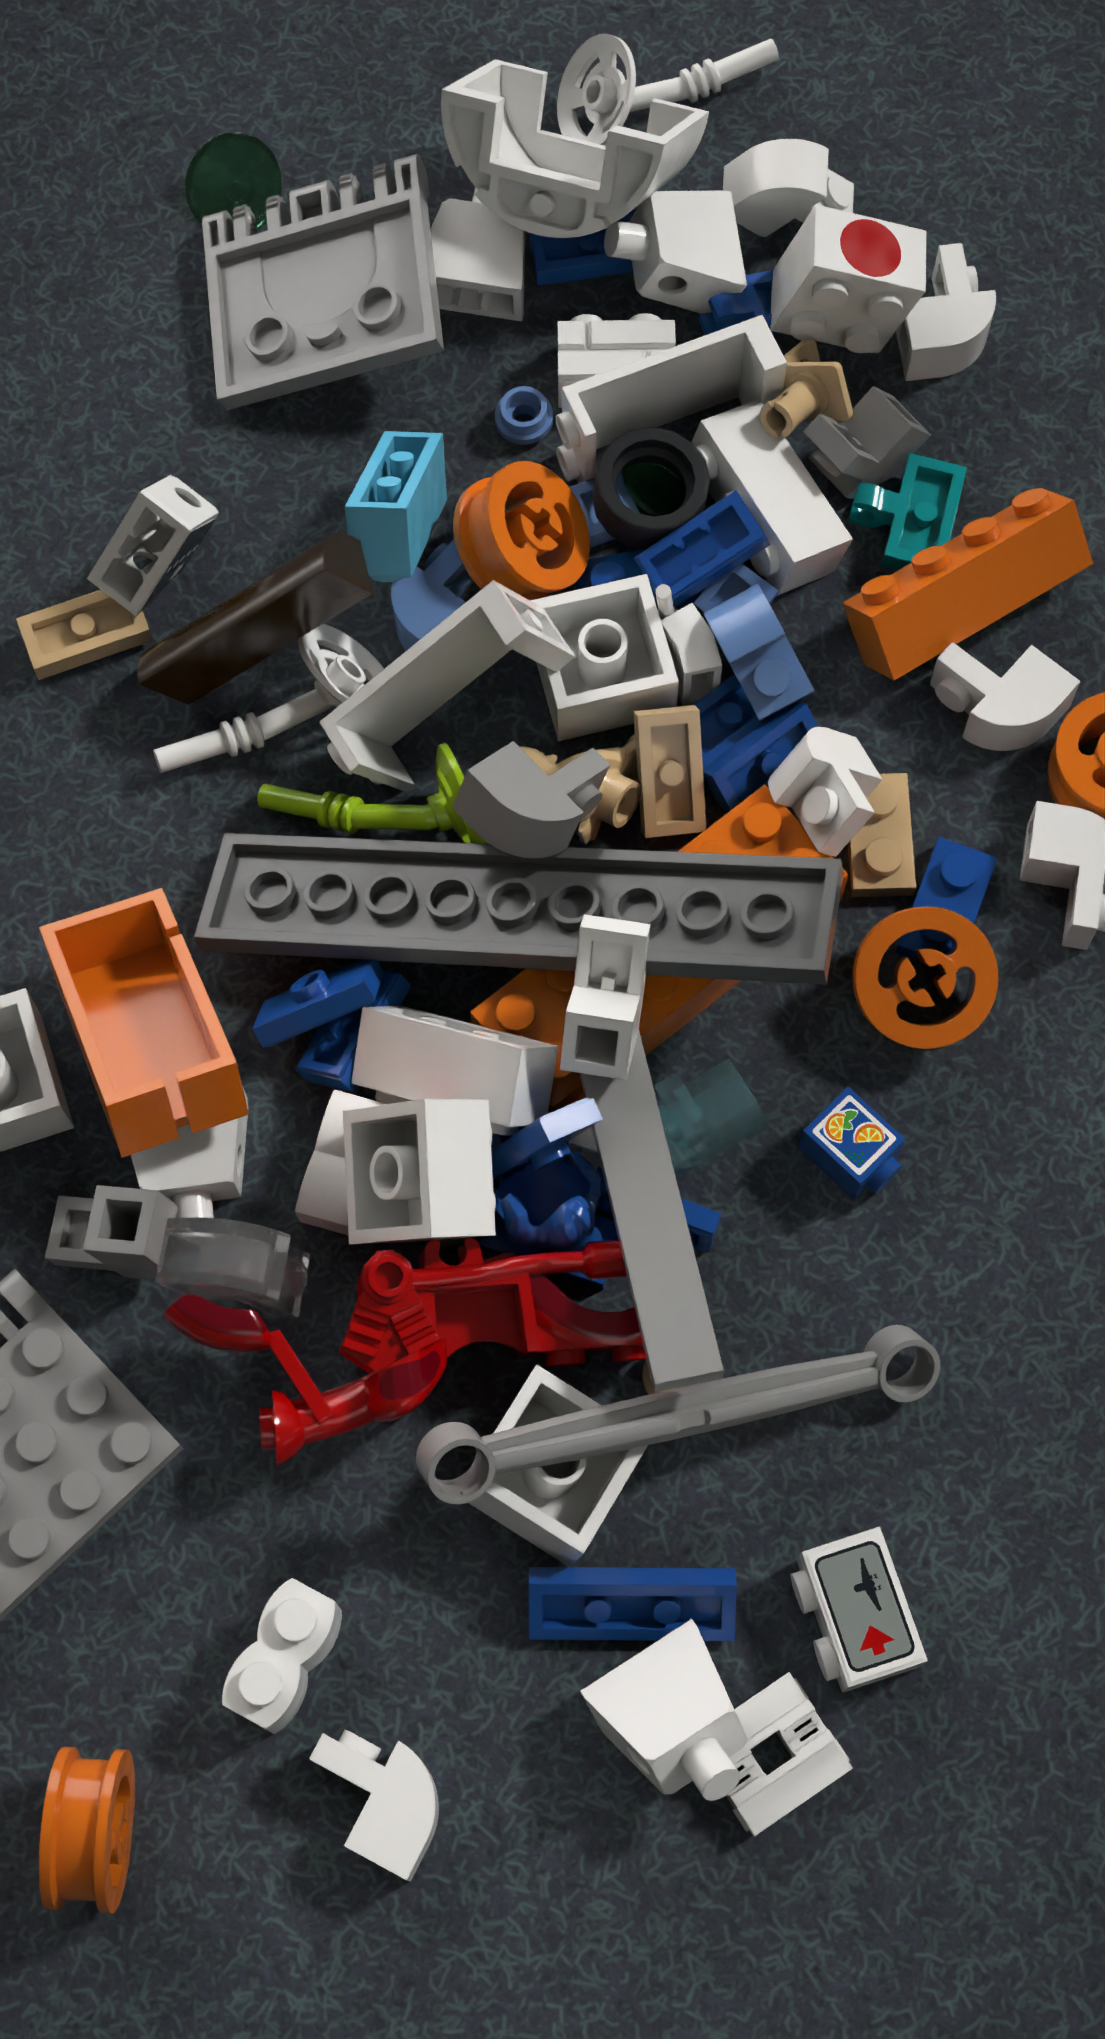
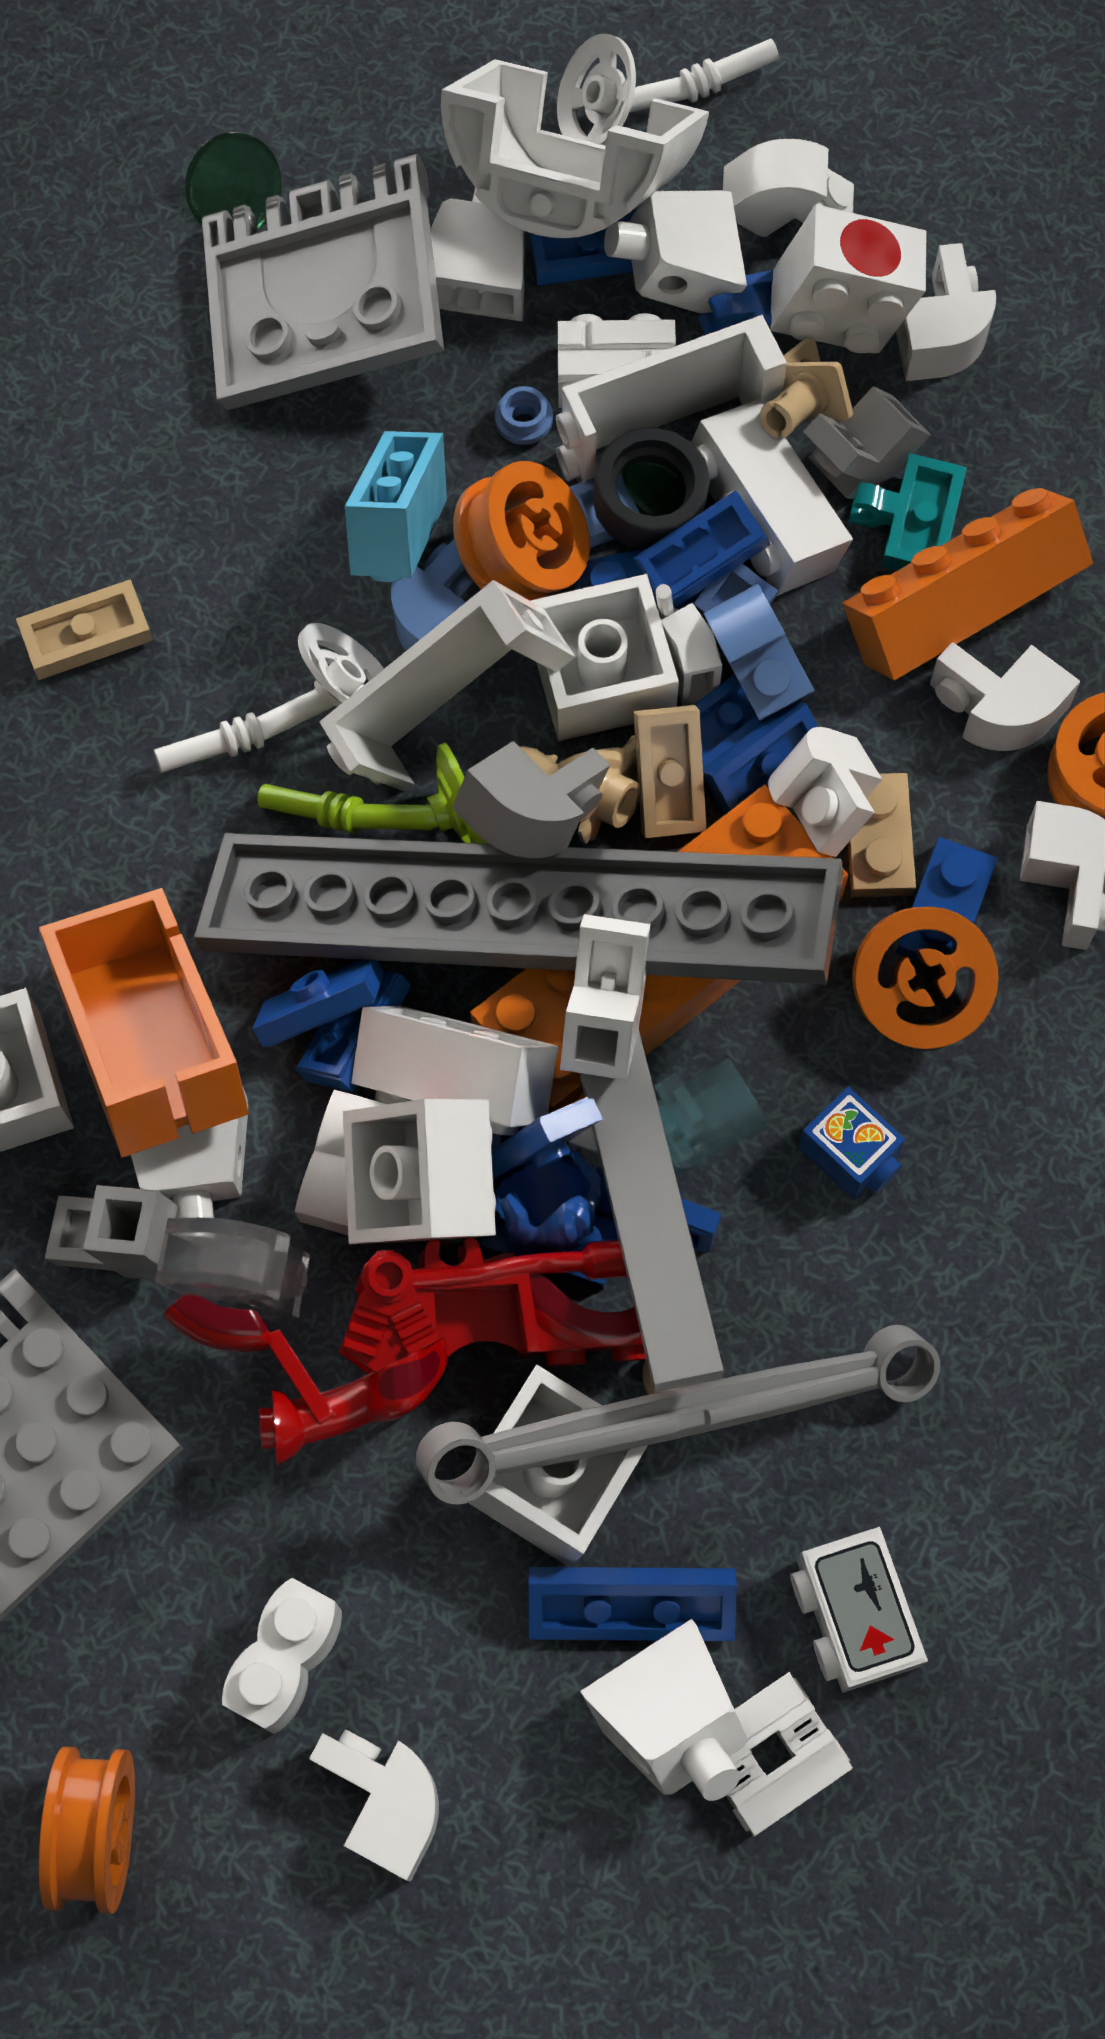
white torso [87,475,219,616] -> none
dark brown brick [137,533,373,705] -> none

